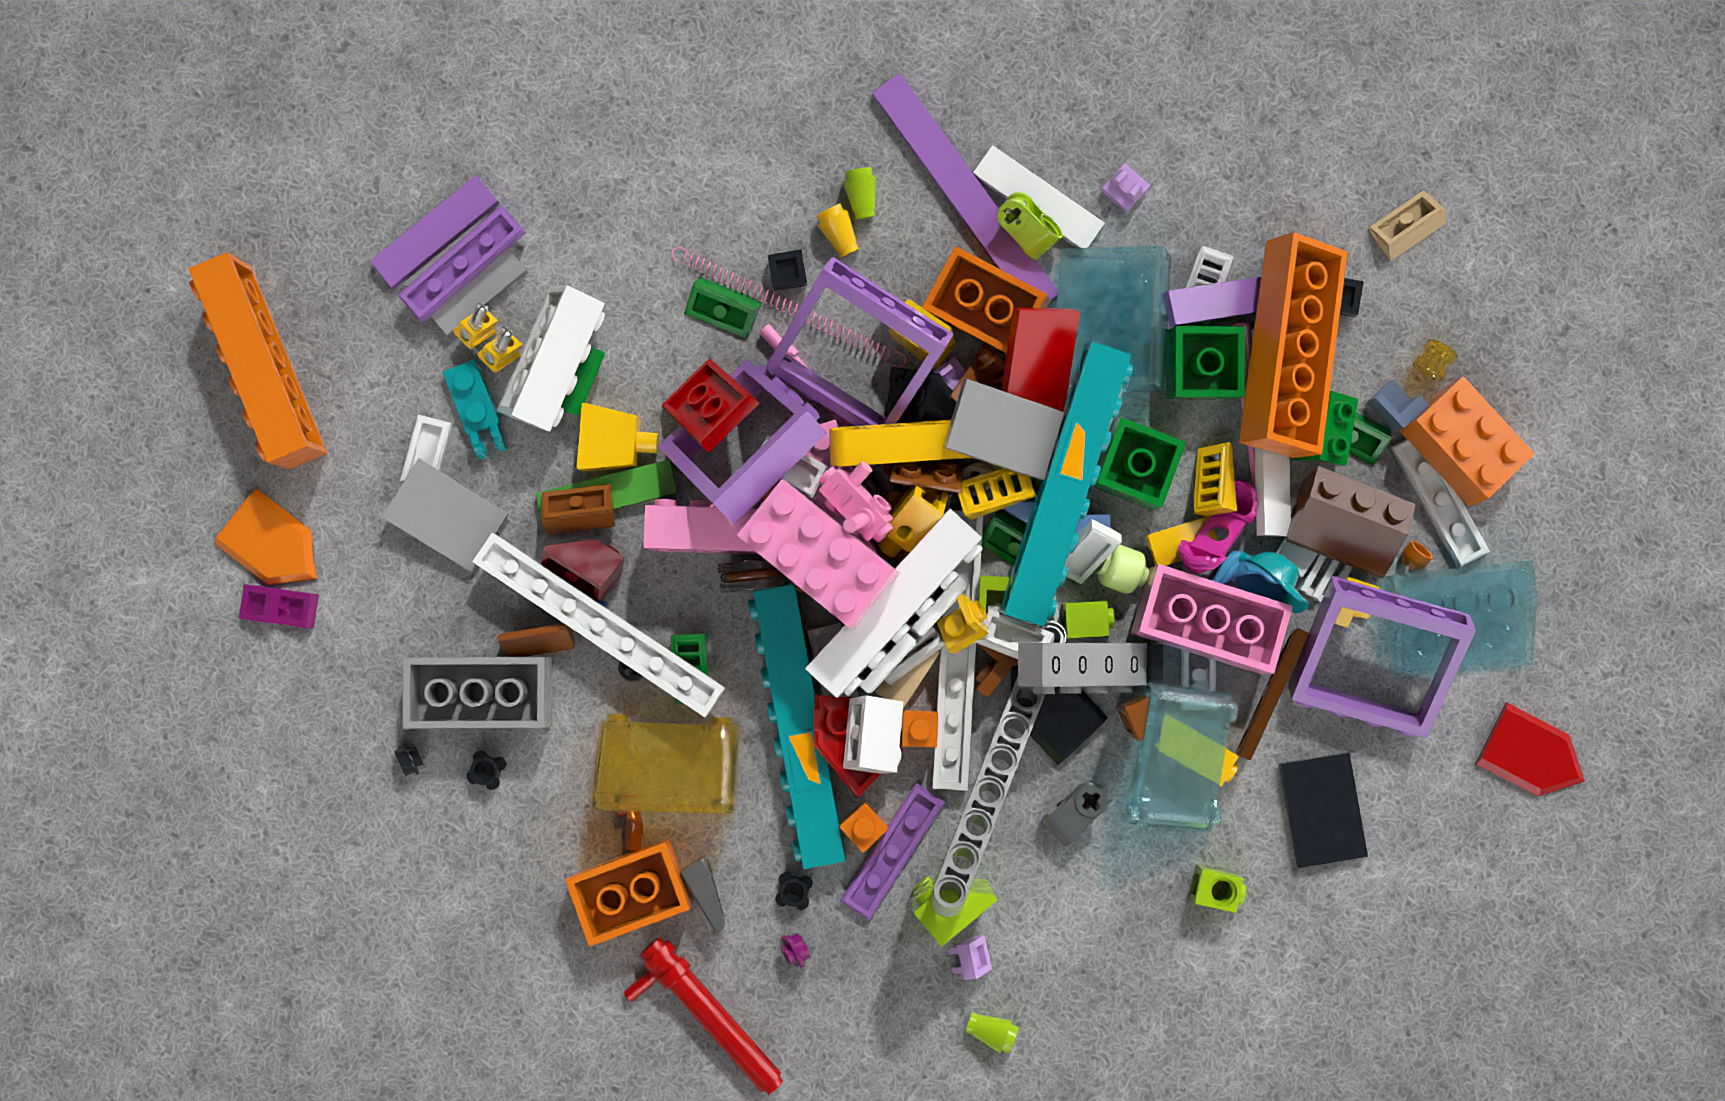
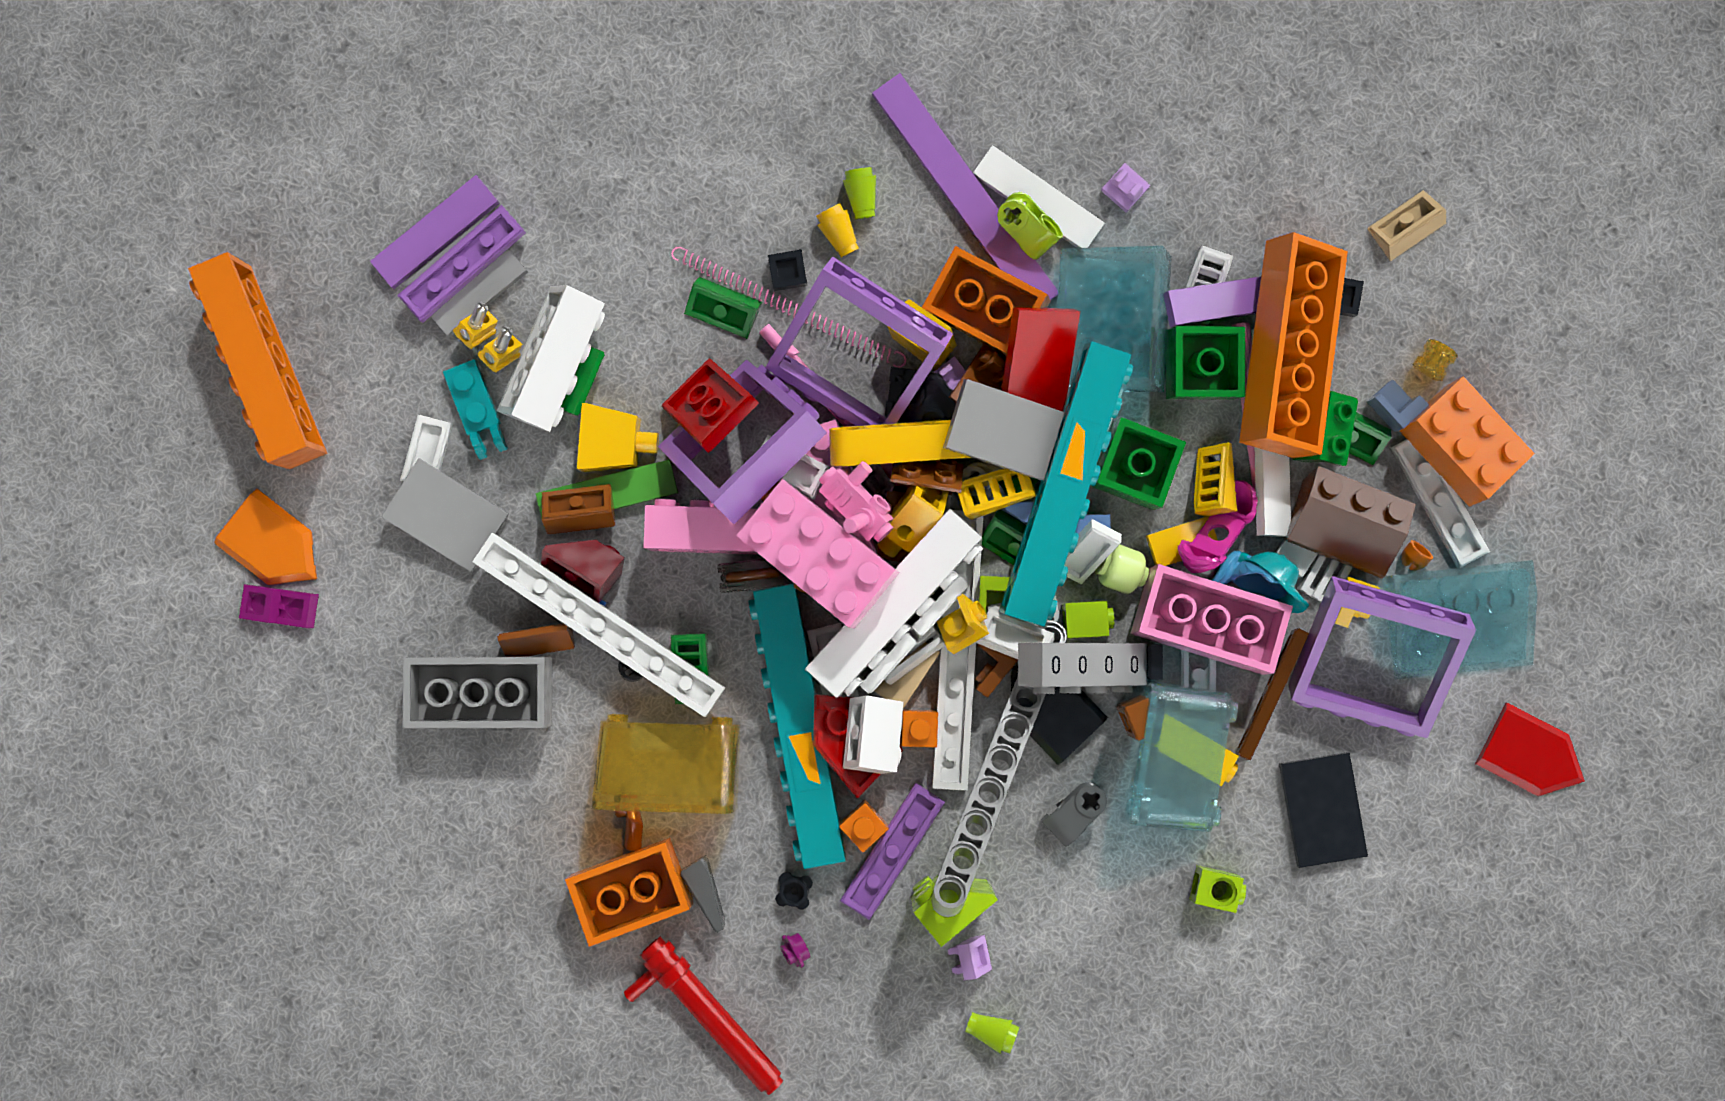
black plate [394,743,424,777] -> none
black plate [467,750,506,790] -> none

